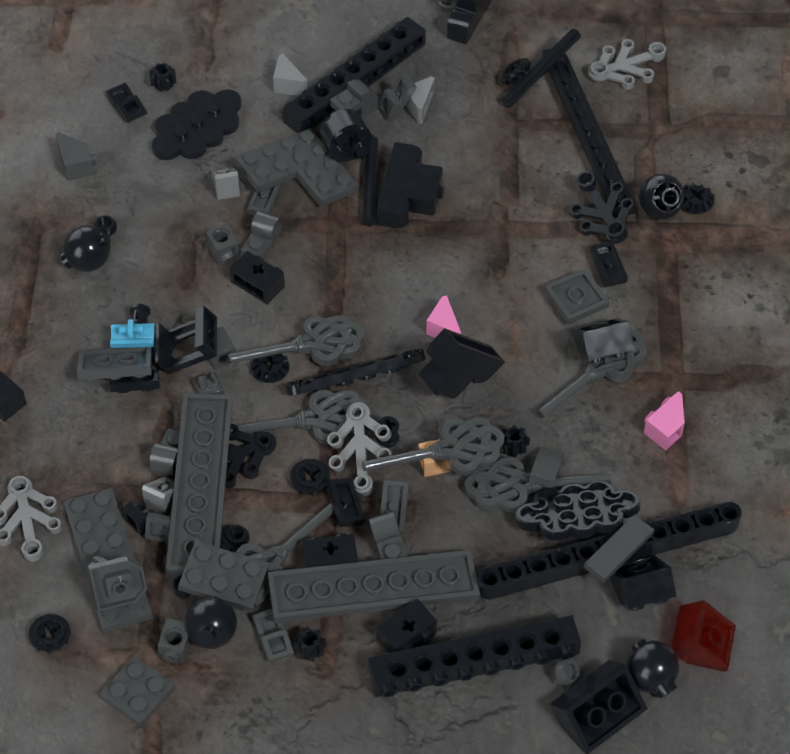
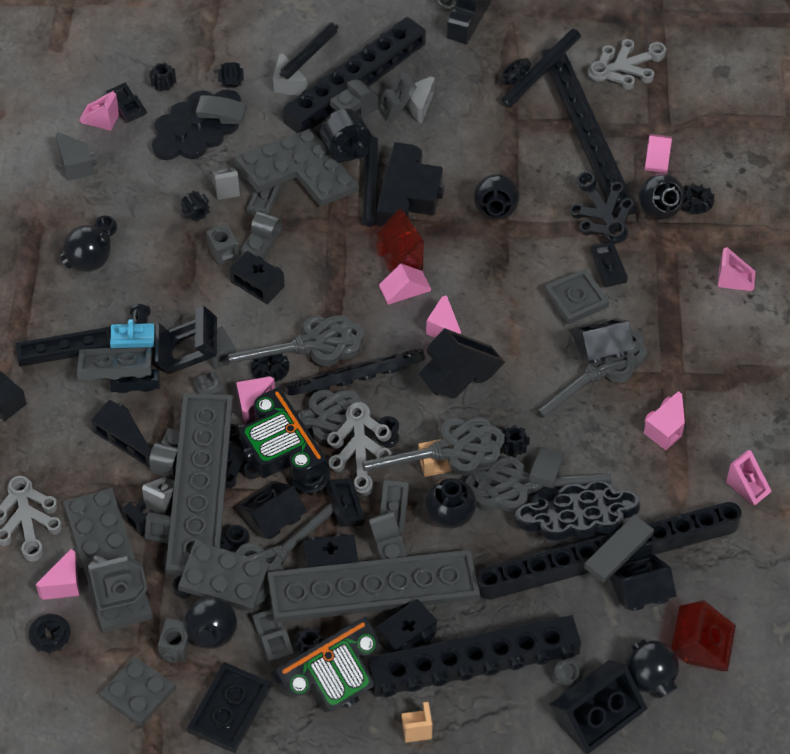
none -> black tile [15,327,111,367]
none -> bright pink slope [36,549,79,600]
none -> bright pink slope [79,91,119,131]
none -> black slope [91,400,151,468]
none -> black gear [181,191,210,221]
none -> black plate [187,662,272,753]
none -> dark grey slope [196,96,247,124]
none -> black gear [218,62,244,88]
none -> black slope [234,481,307,539]
none -> bright pink slope [236,377,275,424]
none -> brick [239,387,327,483]
none -> brick [271,616,379,713]
none -> black axle [279,22,339,79]
none -> clear red slope [375,209,424,273]
none -> bright pink slope [379,264,431,305]
none -> light nougat panel [401,702,432,743]
none -> black brick [426,478,476,529]
none -> black brick [474,174,520,220]
none -> bright pink slope [645,134,672,173]
none -> bright pink slope [718,247,755,291]
none -> bright pink slope [726,450,772,506]

